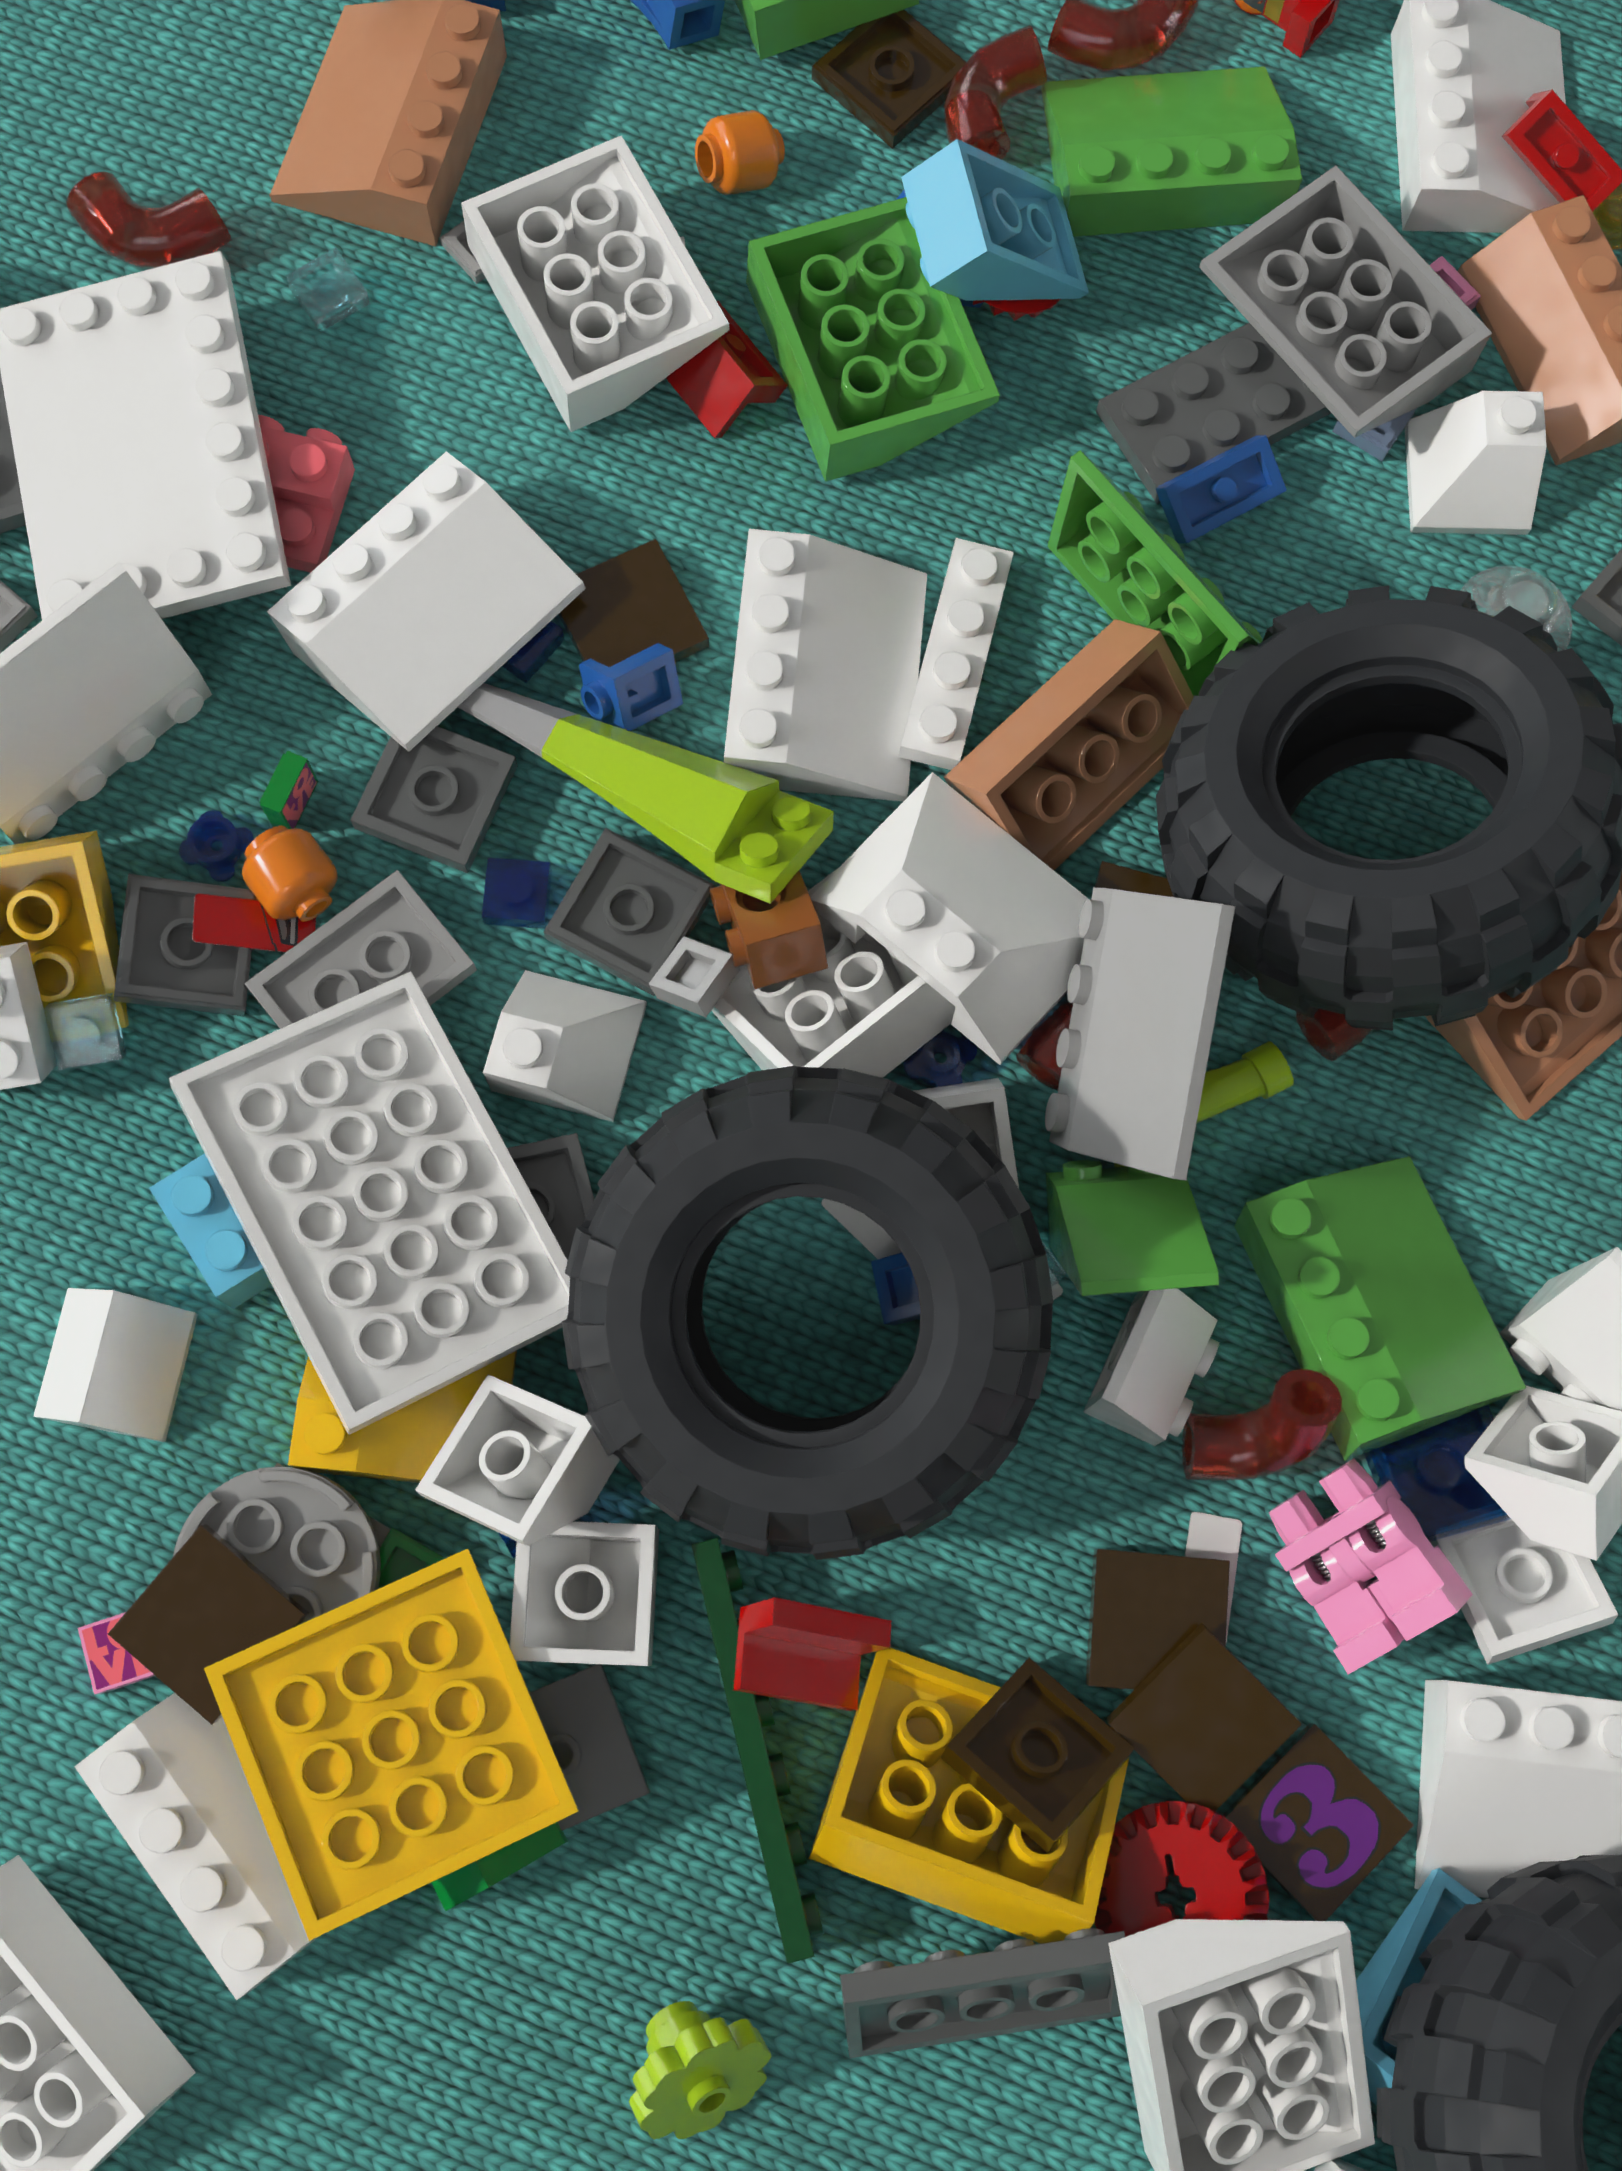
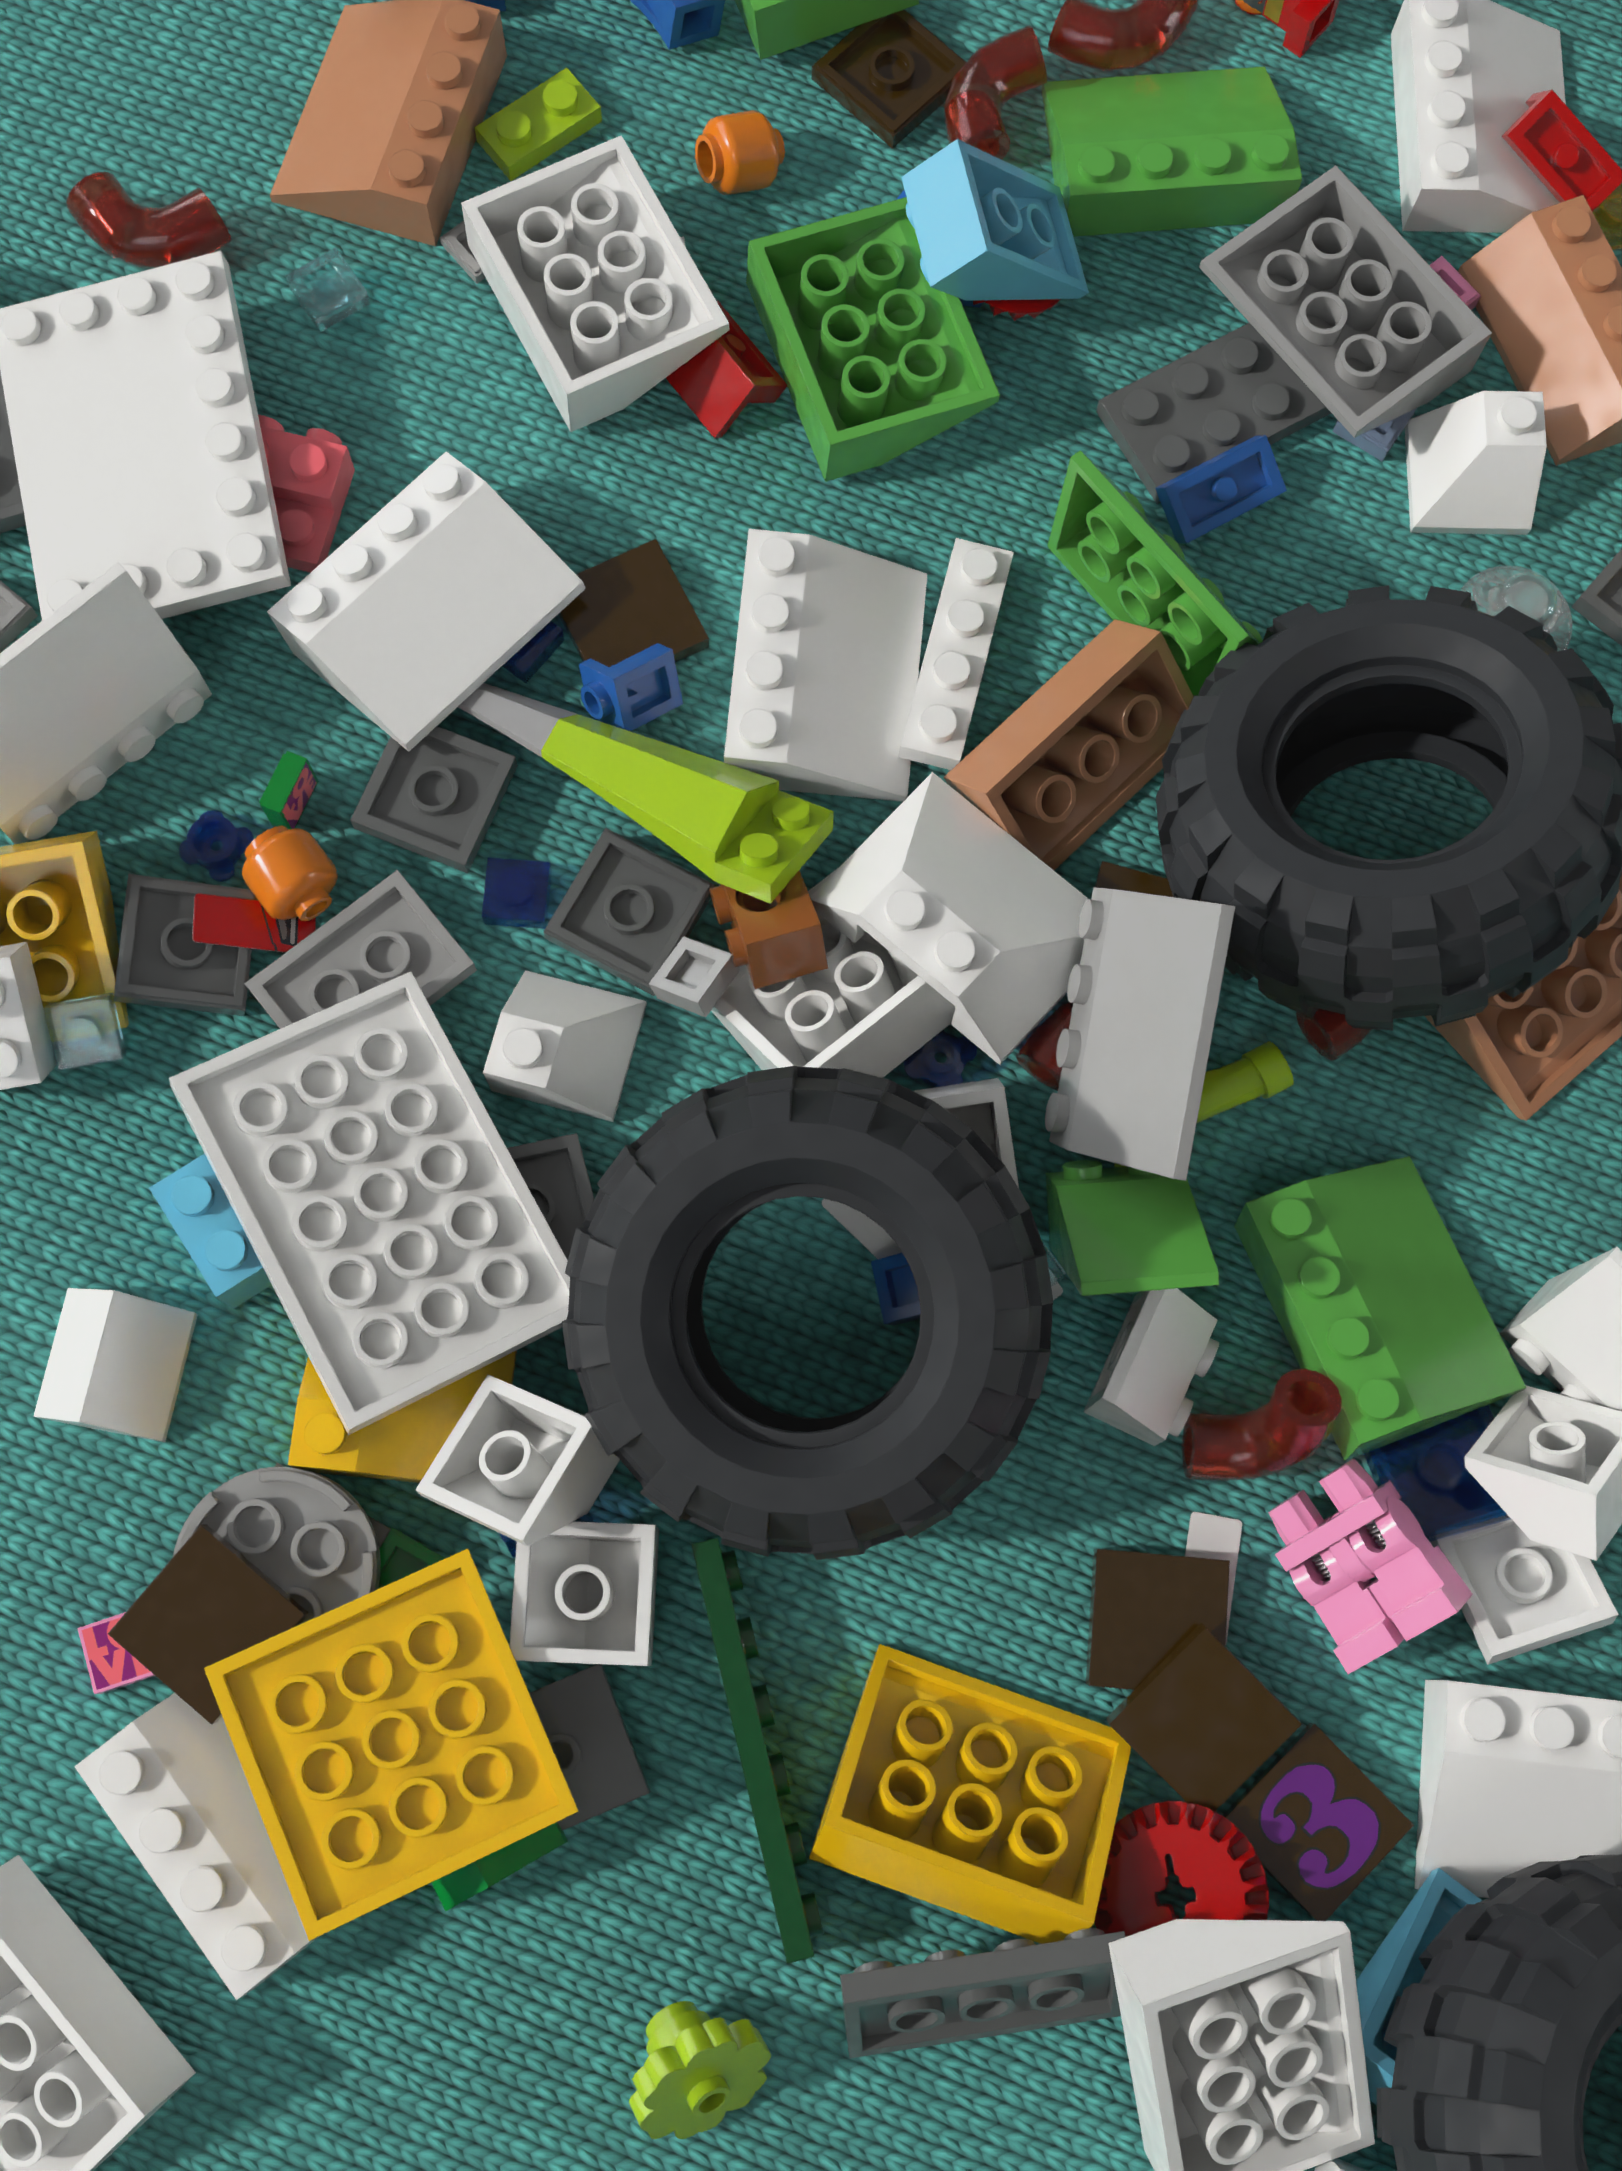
red panel [733,1597,892,1711] -> none
dark brown tile [941,1657,1135,1853] -> none
none -> lime plate [474,67,602,181]

